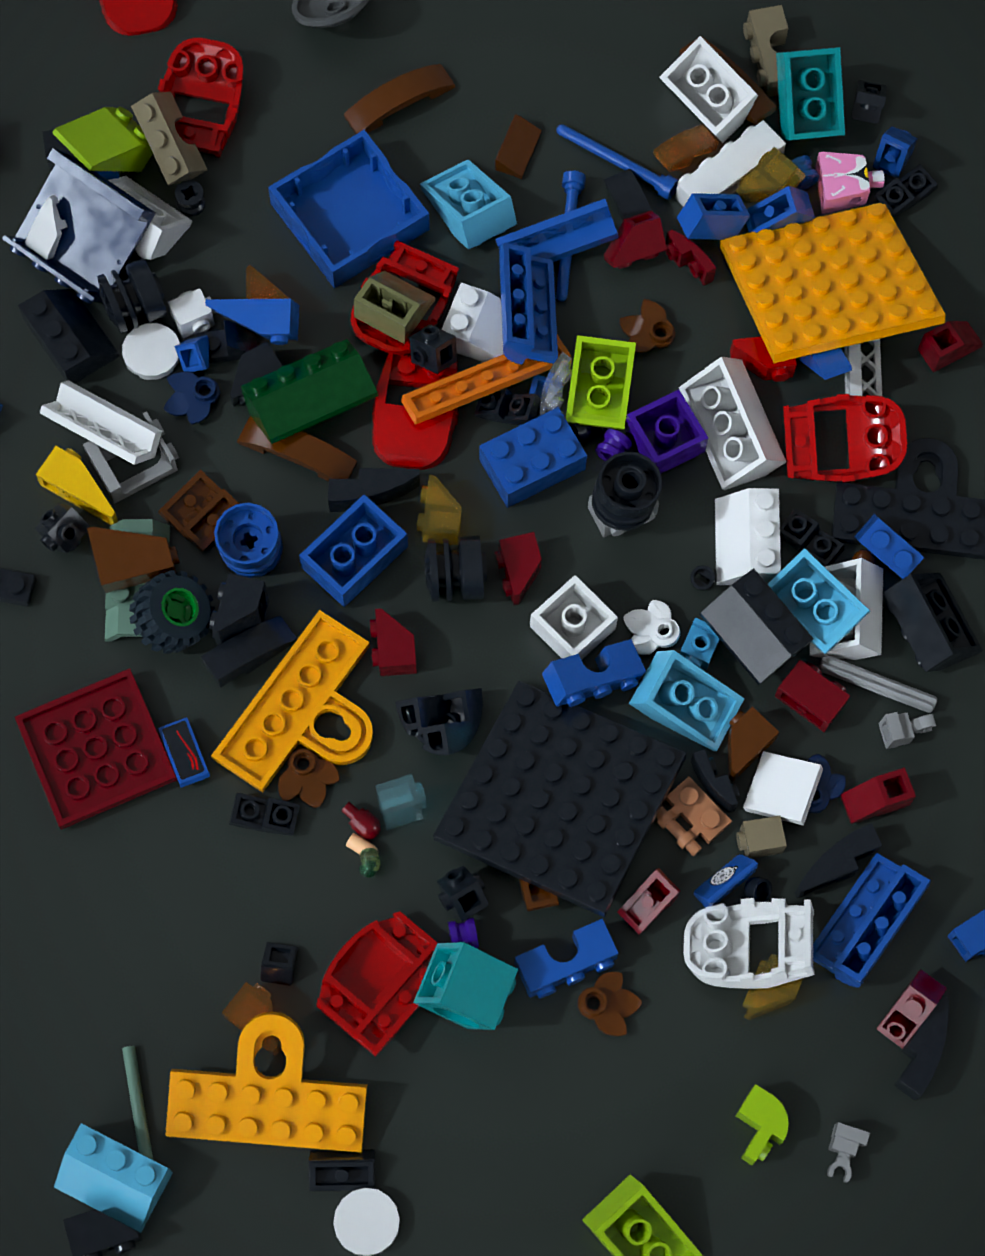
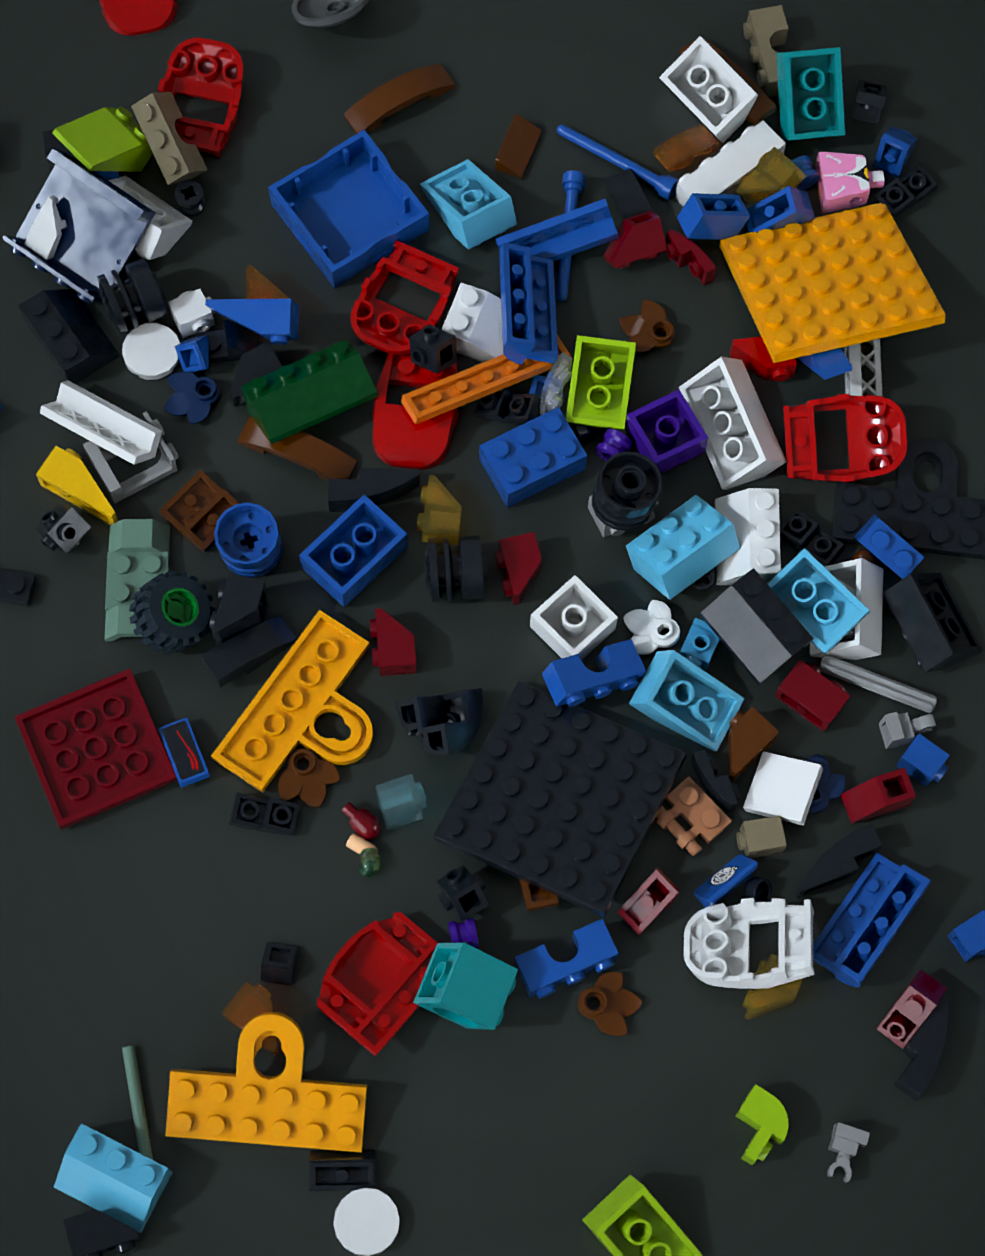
reddish brown slope [87,527,180,593] -> none
olive slope [354,271,435,344] -> none
dark red slope [918,321,983,373] -> none
none -> medium azure brick [626,495,740,600]
none -> blue brick [896,734,950,787]

